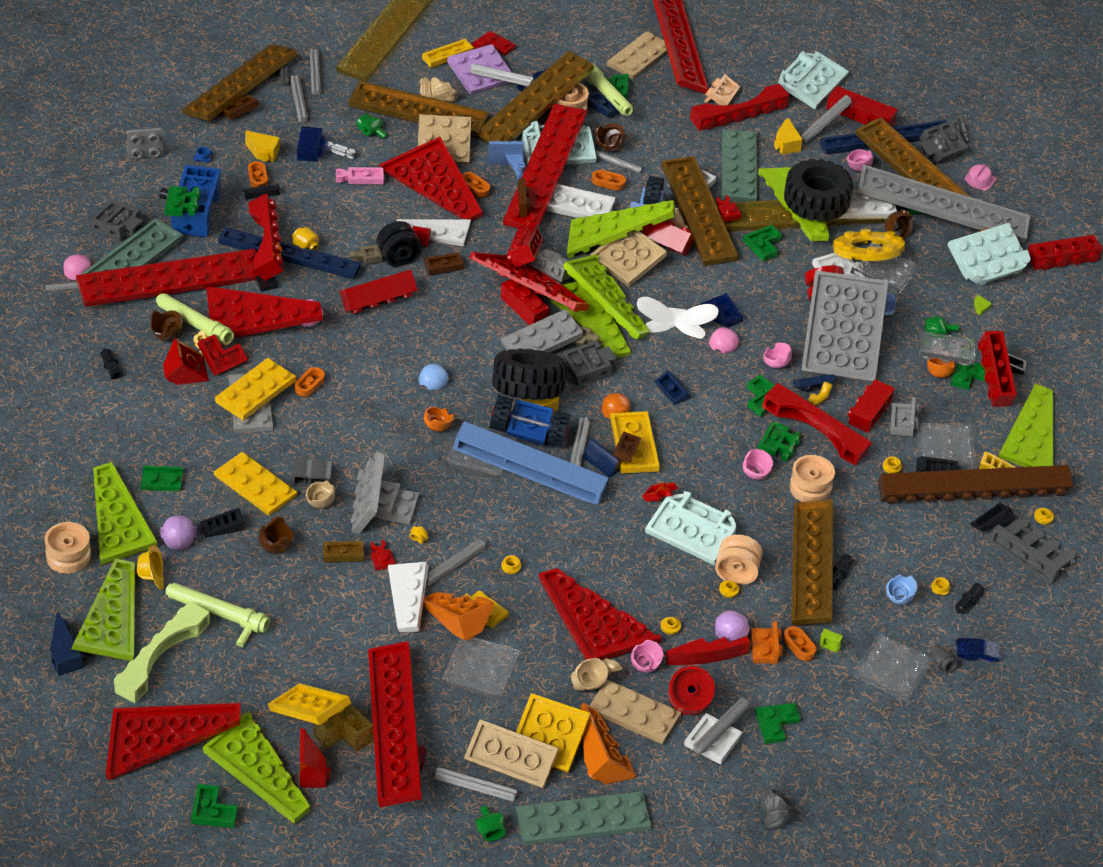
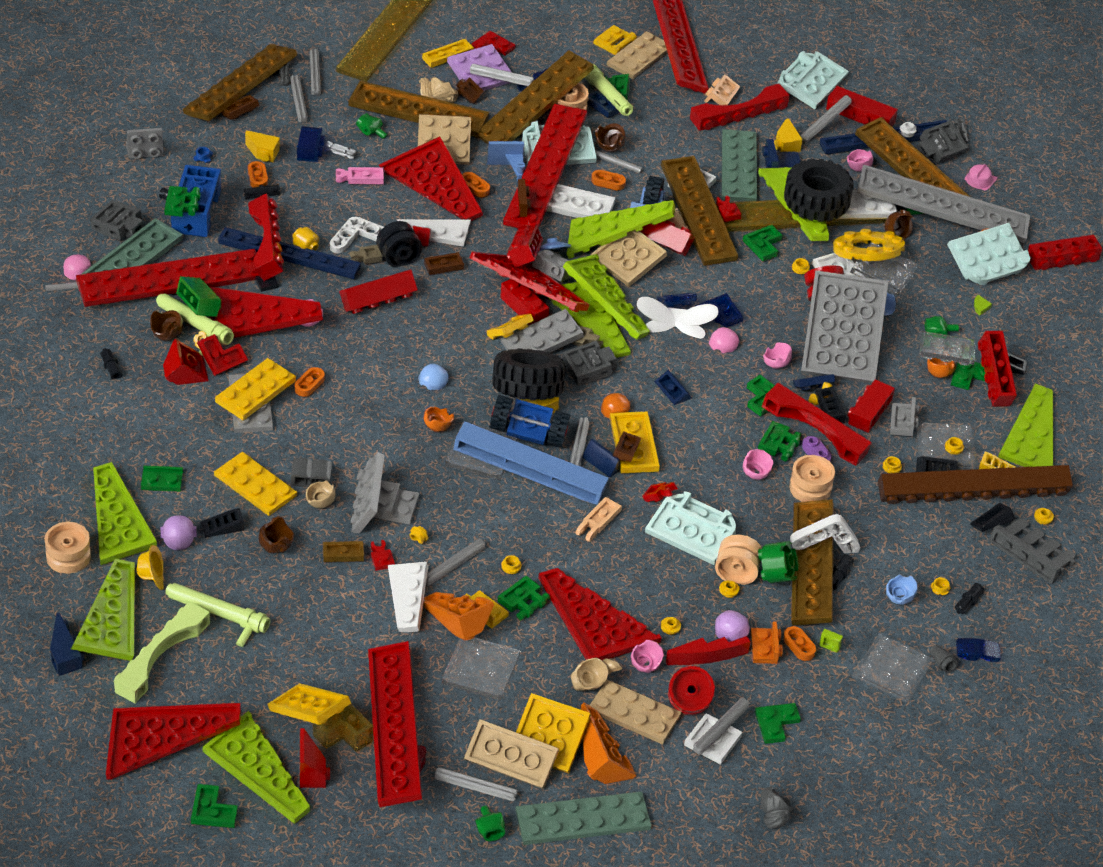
none -> green brick [176,276,221,317]
none -> white beam [330,217,384,253]
none -> reddish brown bracket [455,77,484,104]
none -> yellow plate [487,314,534,340]
none -> green plate [497,576,550,620]
none -> medium blue dish [539,238,571,252]
none -> light nougat hinge [575,497,622,542]
none -> yellow plate [593,25,637,55]
none -> clear blue wing [657,292,697,307]
none -> green brick [758,541,799,584]
none -> dark blue bracket [762,139,801,168]
none -> white beam [790,514,860,553]
none -> yellow plate [792,258,810,274]
none -> medium lavender plate [802,436,831,461]
none -> black slope [815,387,846,423]
none -> white plate [900,122,916,137]
none -> yellow plate [945,437,964,455]

